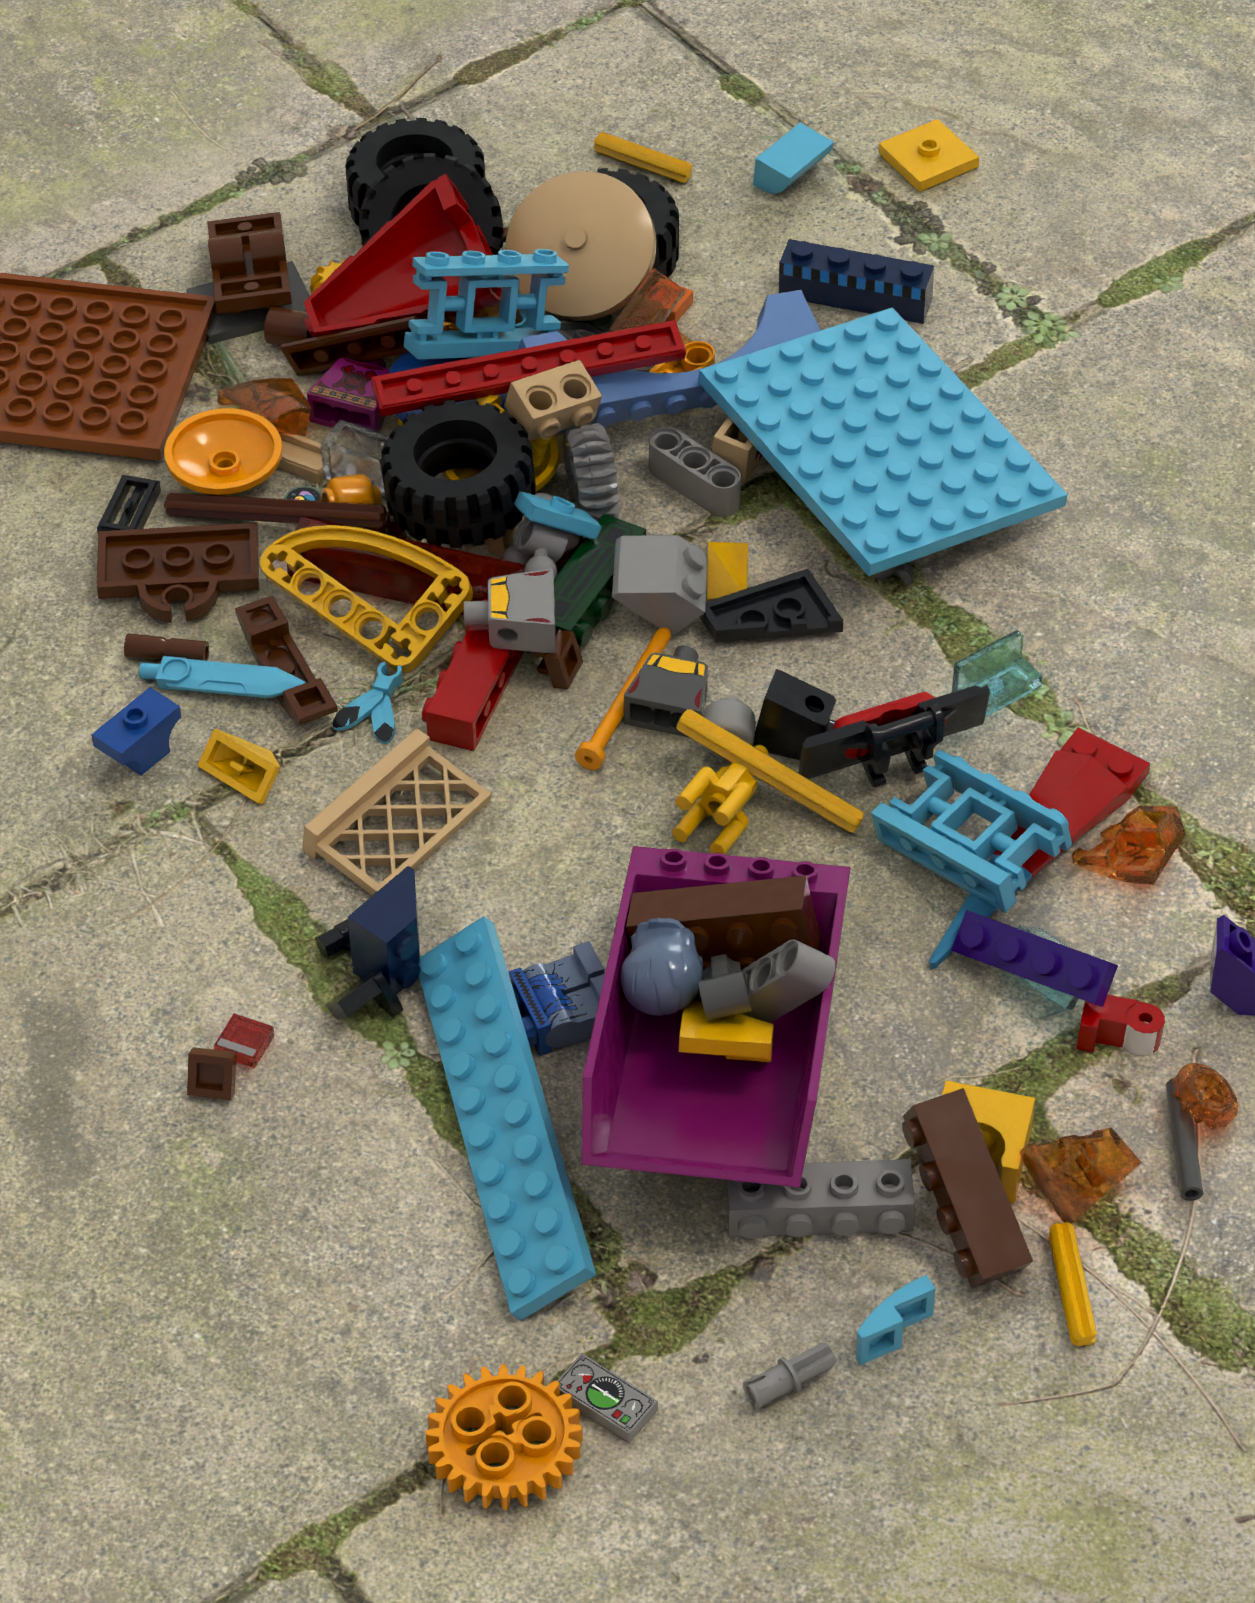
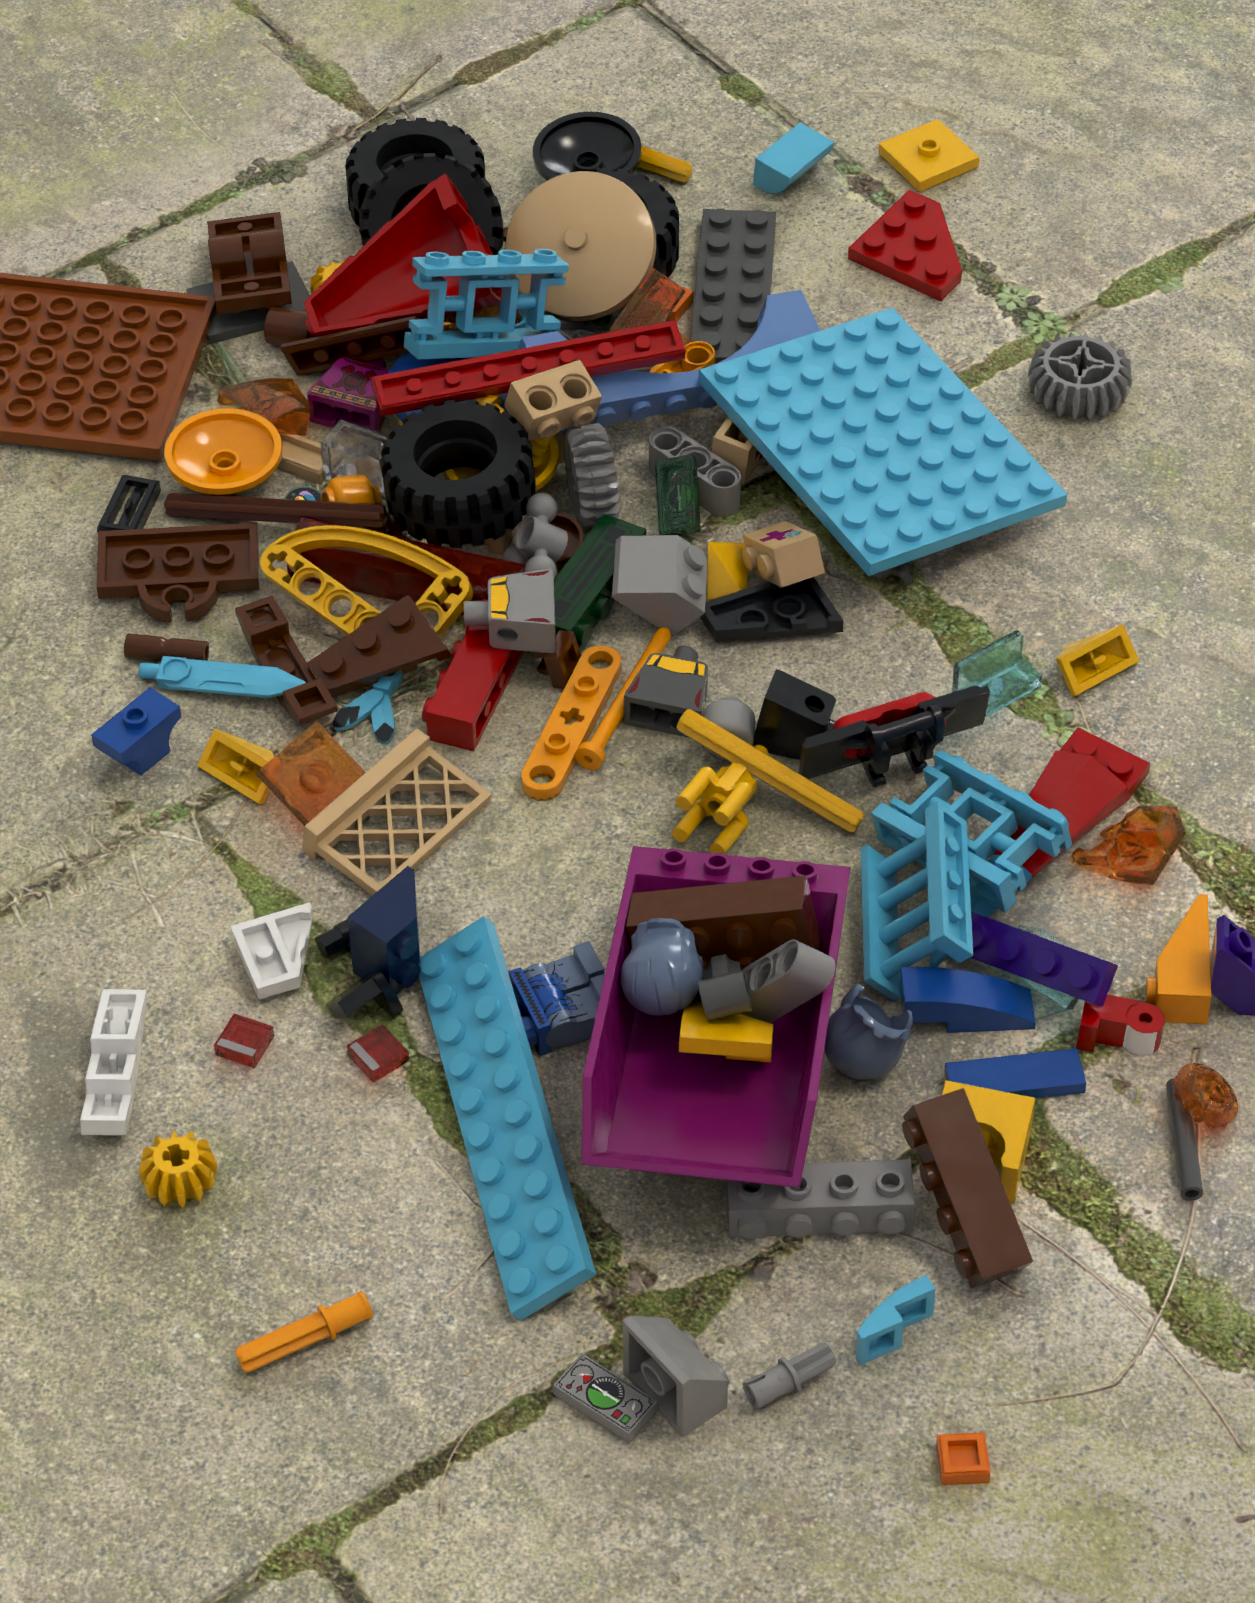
reddish brown tile [187,1047,237,1100] -> none
light orange gear [425,1364,583,1510] -> none
medium azure plate [514,491,602,539] -> none
dark blue brick [779,239,934,324] -> none
clear orange slope [1019,1127,1142,1224] -> none
yellow axle [1049,1222,1097,1347] -> none
none -> white slope [80,989,147,1136]
none -> yellow gear [138,1129,218,1208]
none -> white wing [230,902,313,1000]
none -> light orange axle [235,1290,374,1373]
none -> clear orange plate [256,721,366,826]
none -> reddish brown wing [307,595,453,698]
none -> clear red tile [346,1024,409,1083]
none -> light orange piece [521,645,621,801]
none -> black dish [533,112,642,181]
none -> light grey slope [622,1315,729,1438]
none -> clear green tile [655,454,701,536]
none -> dark grey plate [690,209,776,364]
none -> tan brick [742,521,825,588]
none -> sand blue hair [824,984,913,1080]
none -> red plate [848,189,962,301]
none -> medium azure fence [861,801,973,1001]
none -> blue slope [899,967,1036,1033]
none -> orange tile [936,1432,990,1485]
none -> blue tile [944,1048,1086,1098]
none -> light grey gear [1028,332,1133,421]
none -> yellow slope [1056,624,1139,696]
none -> light orange slope [1145,894,1211,1024]

